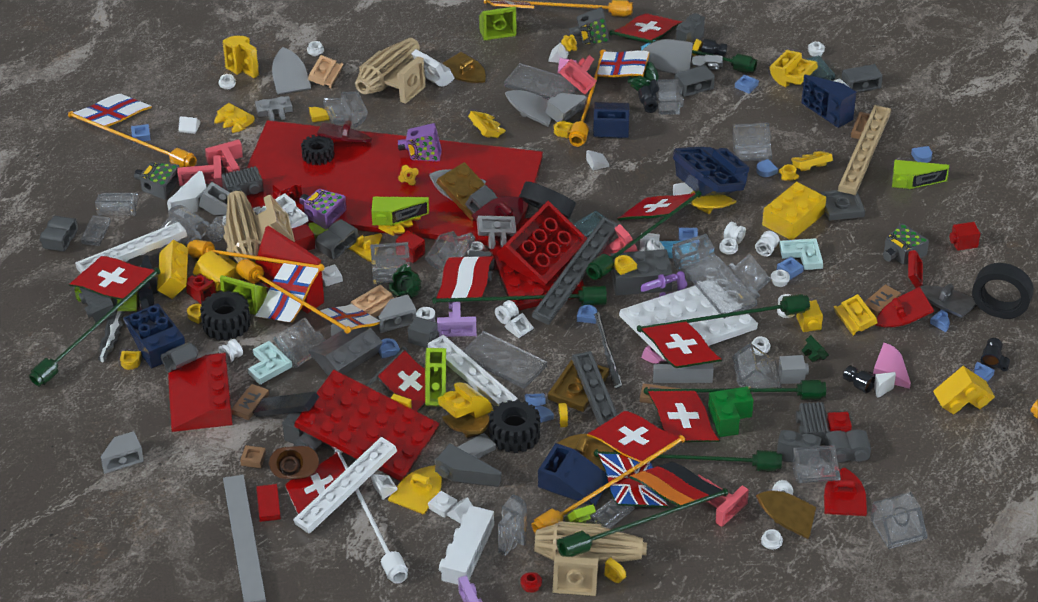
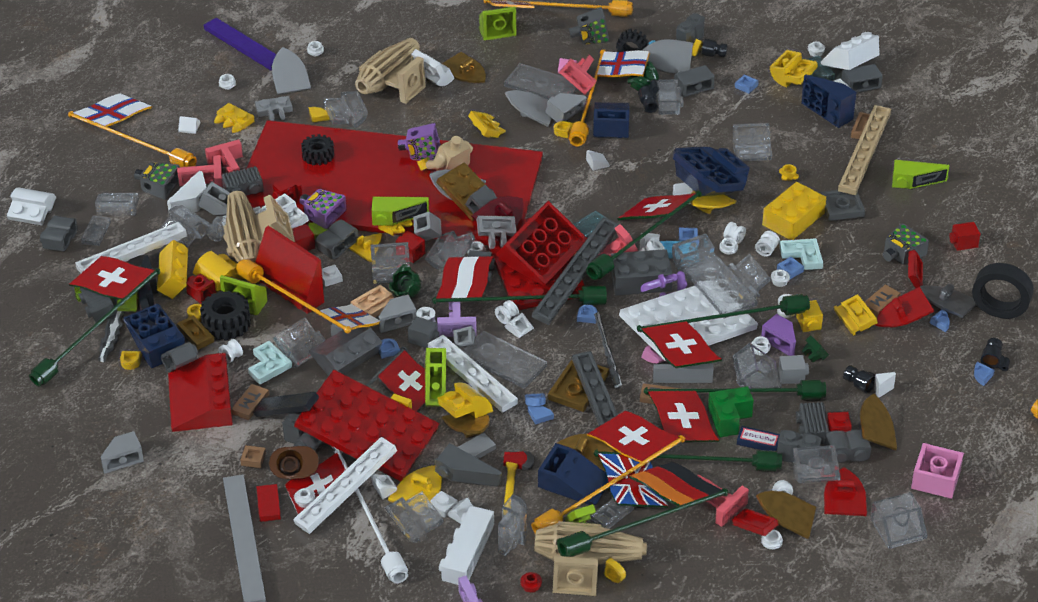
medium blue tile [131,124,151,143] -> none
flag [187,240,324,323] -> none
yellow brick [223,36,259,78] -> none
light nougat plate [308,55,343,88] -> none
dark red shield [317,120,372,142] -> none
yellow plate [398,165,419,185] -> none
black tyre [489,400,540,453] -> none
black tyre [519,181,576,219] -> none
white slope [549,43,569,63] -> none
yellow tile [558,403,568,428] -> none
yellow plate [561,34,577,52] -> none
flag [609,13,757,73] -> none
yellow tile [614,255,637,275] -> none
light grey hinge [692,55,723,70] -> none
medium blue tile [756,159,778,177] -> none
yellow plate [791,151,833,171] -> none
bright pink slope [873,343,911,389] -> none
medium blue tile [911,146,932,163] -> none
yellow brick [933,366,995,415] -> none
none -> white brick [7,187,56,226]
none -> pearl gold plate [177,315,214,350]
none -> dark purple tile [204,18,276,71]
none -> white plate [294,488,315,508]
none -> clear brick [385,491,444,543]
none -> light grey brick [413,212,442,241]
none -> tan torso [417,136,473,171]
none -> light grey slope [453,326,476,348]
none -> piece [503,451,534,514]
none -> black tyre [616,28,649,52]
none -> red tile [732,508,778,536]
none -> tile [737,426,780,451]
none -> medium lavender slope [761,314,796,356]
none -> white slope [821,32,879,70]
none -> pearl gold shield [860,394,897,450]
none -> bright pink brick [911,443,964,499]

